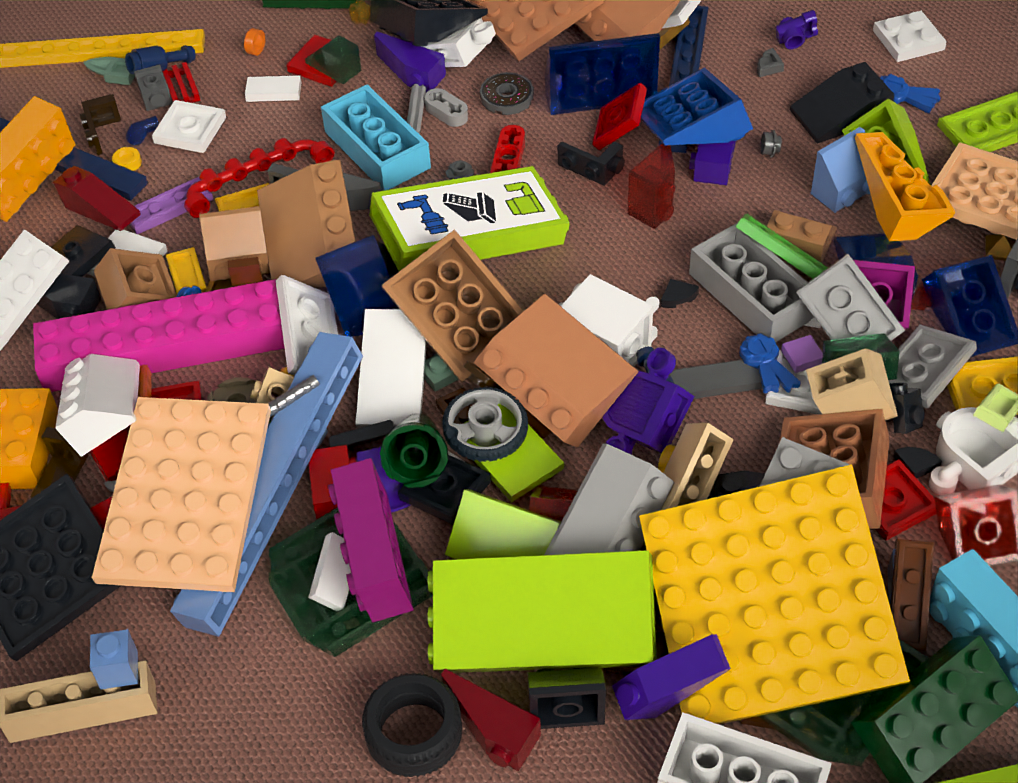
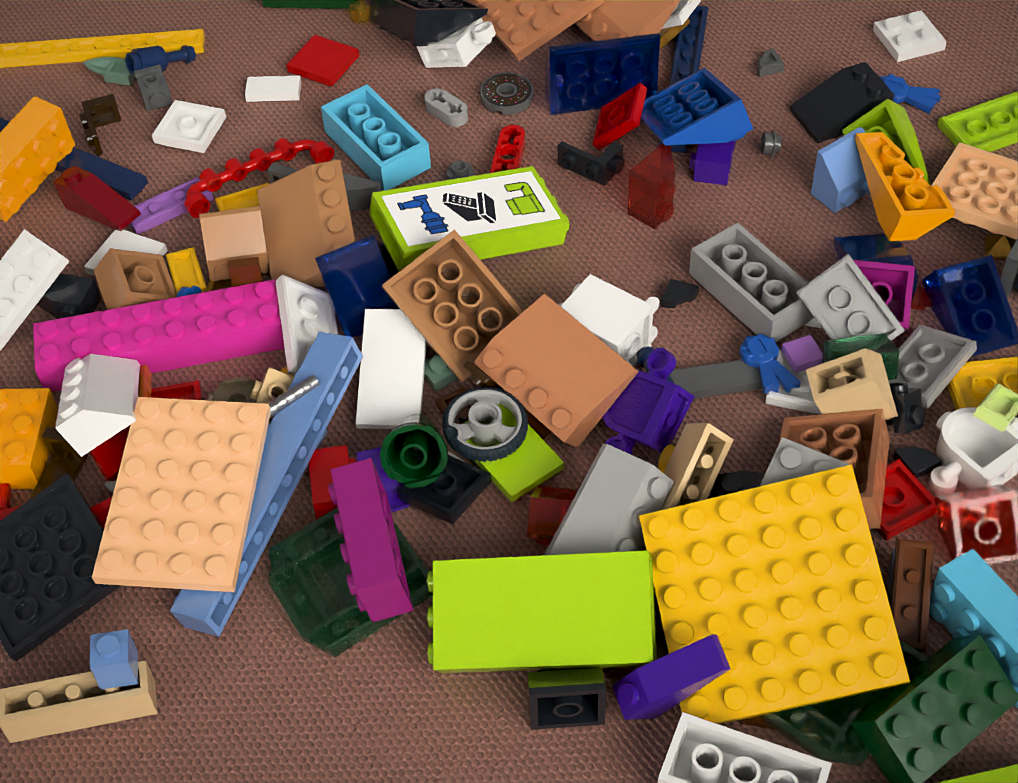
black plate [51,225,116,277] -> none
yellow tile [112,147,142,171] -> none
clear blue arm [126,116,159,145] -> none
red tile [163,62,201,103] -> none
orange tile [244,28,265,56] -> none
clear green slope [305,35,362,84] -> none
white tile [308,532,351,611] -> none
black tile [329,420,395,448] -> none
black tyre [362,673,462,777] -> none
dark purple slope [374,31,446,92] -> none
light grey axle [407,83,426,134] -> none
dark red slope [441,669,541,771] -> none
lime tile [445,489,561,559] -> none
bright green tile [736,214,828,279] -> none
medium nougat slope [767,210,837,263] -> none
dark purple plate [775,10,818,49] -> none

